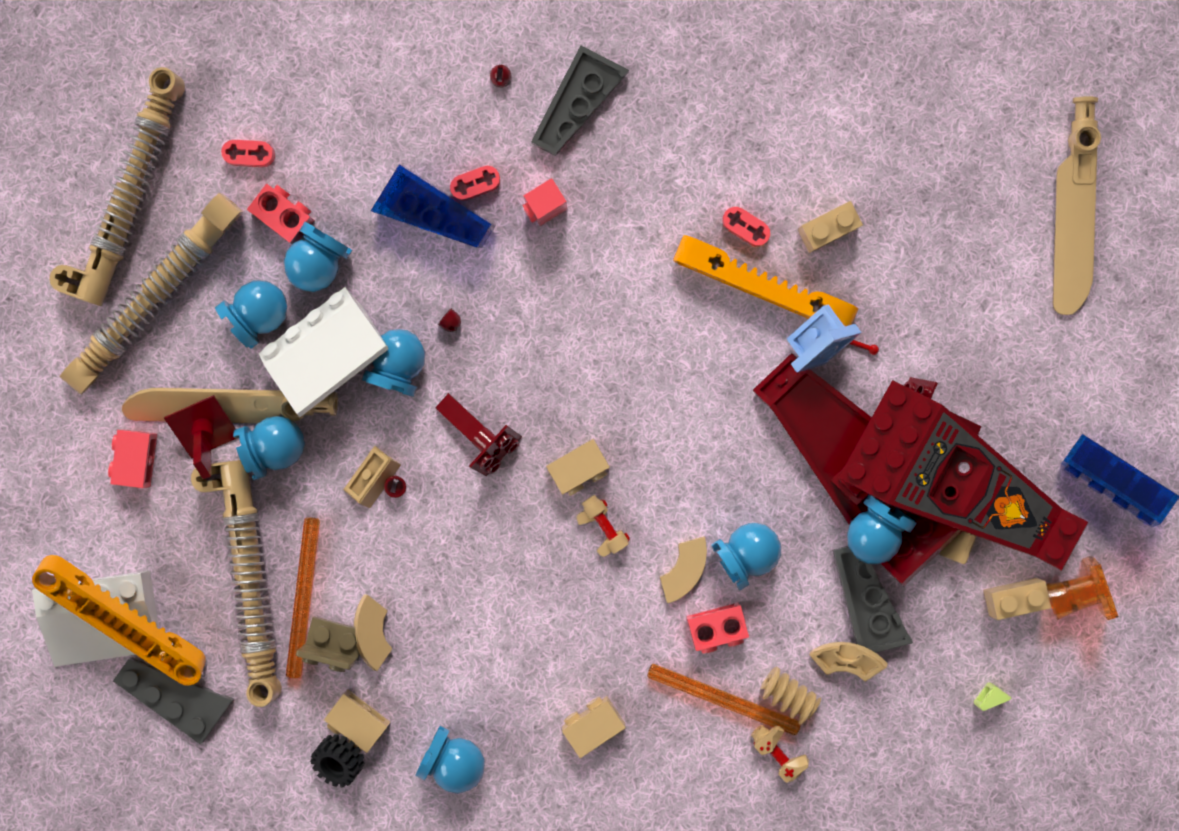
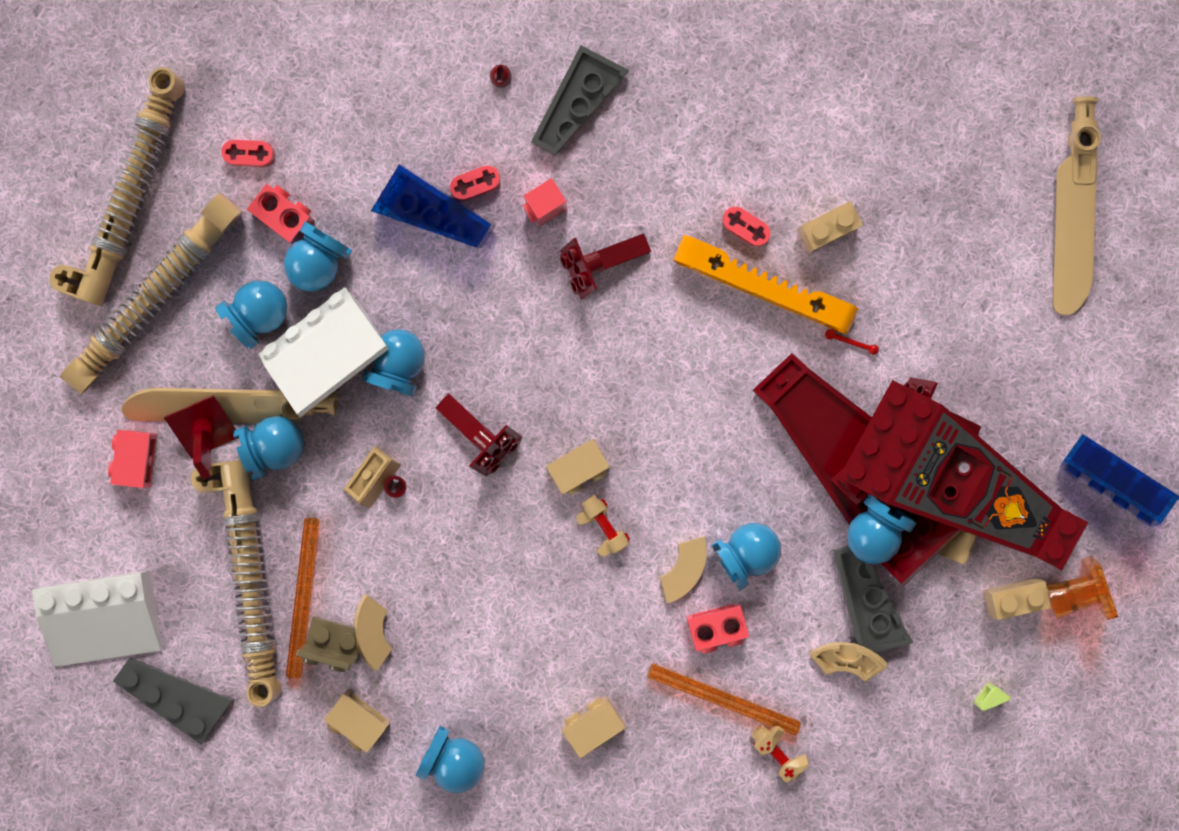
light orange gear [32,555,206,686] -> none
black tyre [310,734,365,788] -> none
dark red hinge [437,308,461,332] -> none
tan piece [760,666,821,725] -> none
light blue bracket [787,305,862,373] -> none
none -> dark red piece [560,233,652,300]

